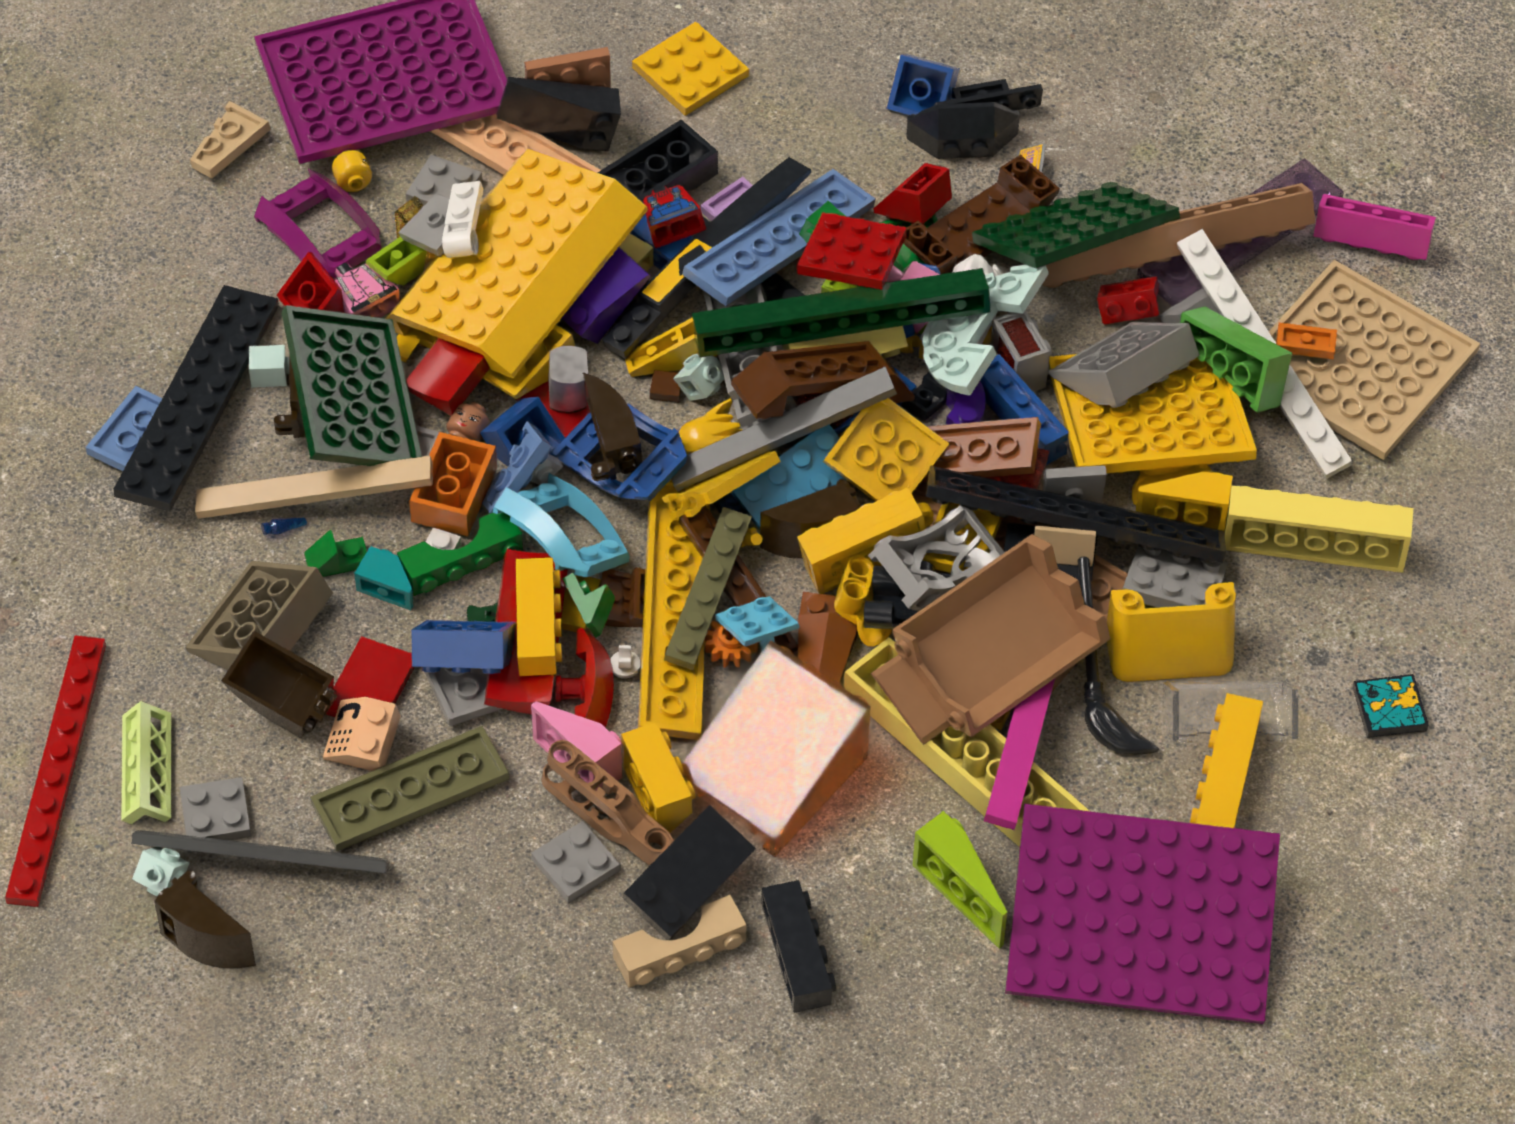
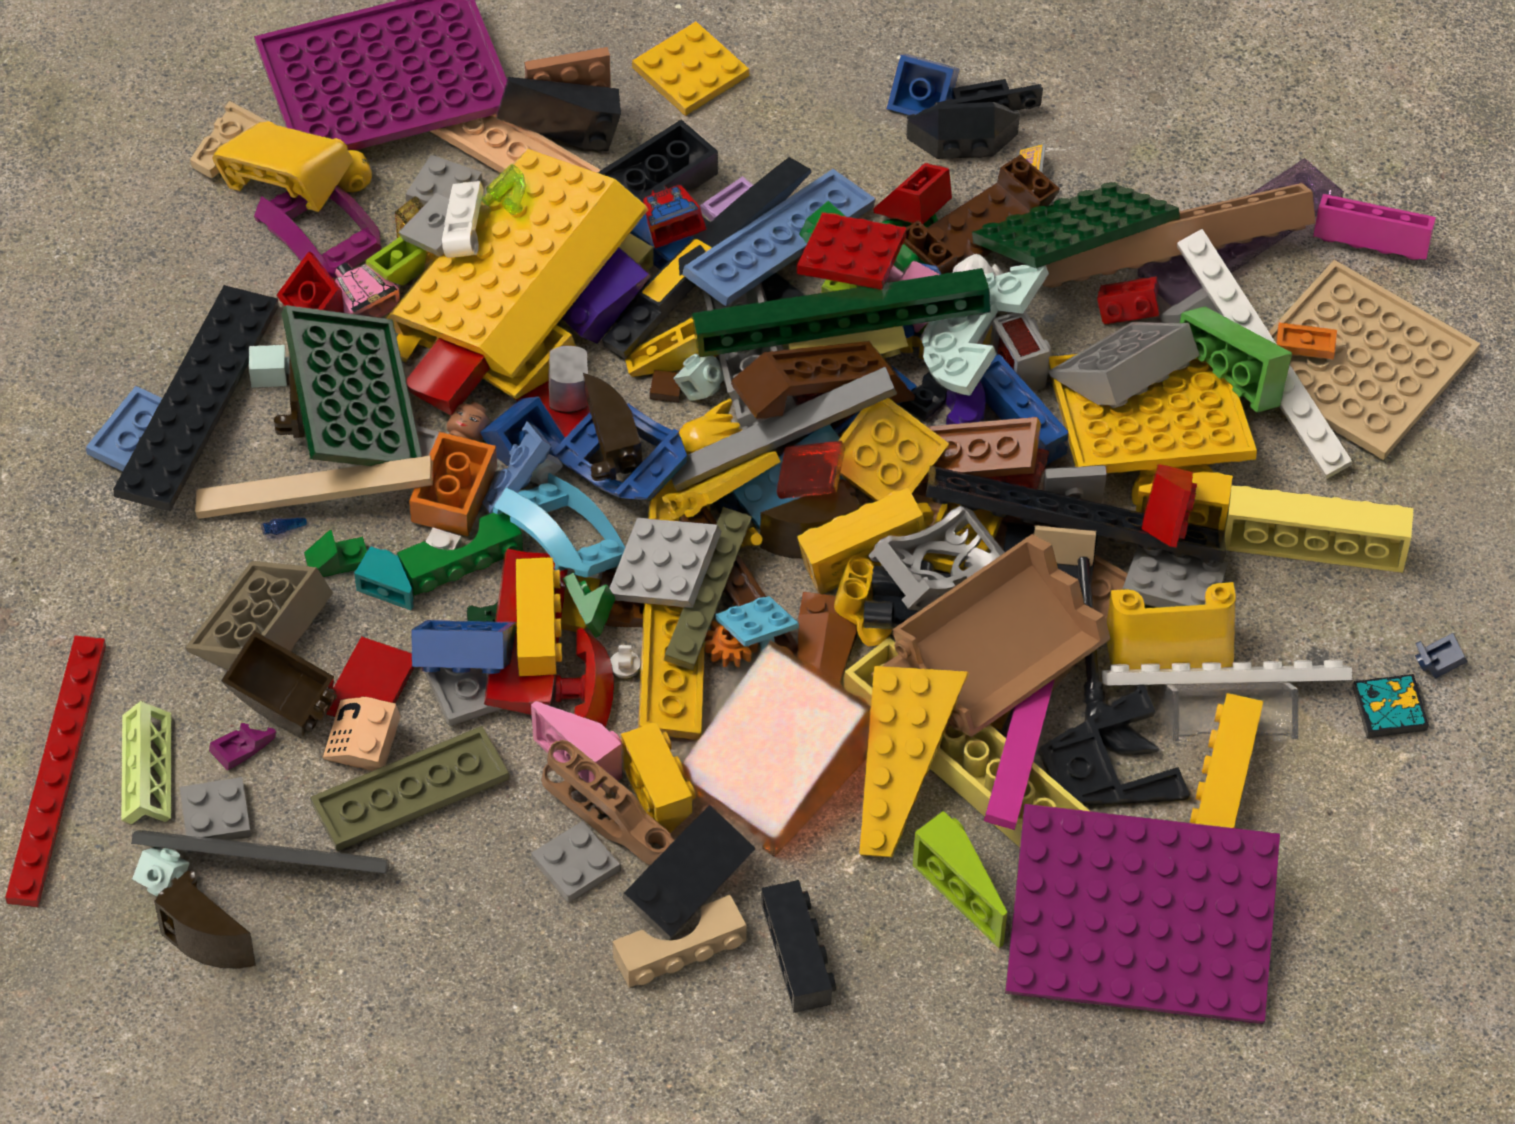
none -> magenta slope [209,723,277,771]
none -> yellow windscreen [212,121,353,212]
none -> clear neon green plant [481,164,526,215]
none -> light grey plate [610,518,722,608]
none -> clear red tile [776,441,845,499]
none -> yellow wing [859,666,969,858]
none -> black wing [1038,684,1190,806]
none -> white plate [1102,660,1352,685]
none -> red slope [1142,464,1197,548]
none -> bracket [1415,633,1468,679]

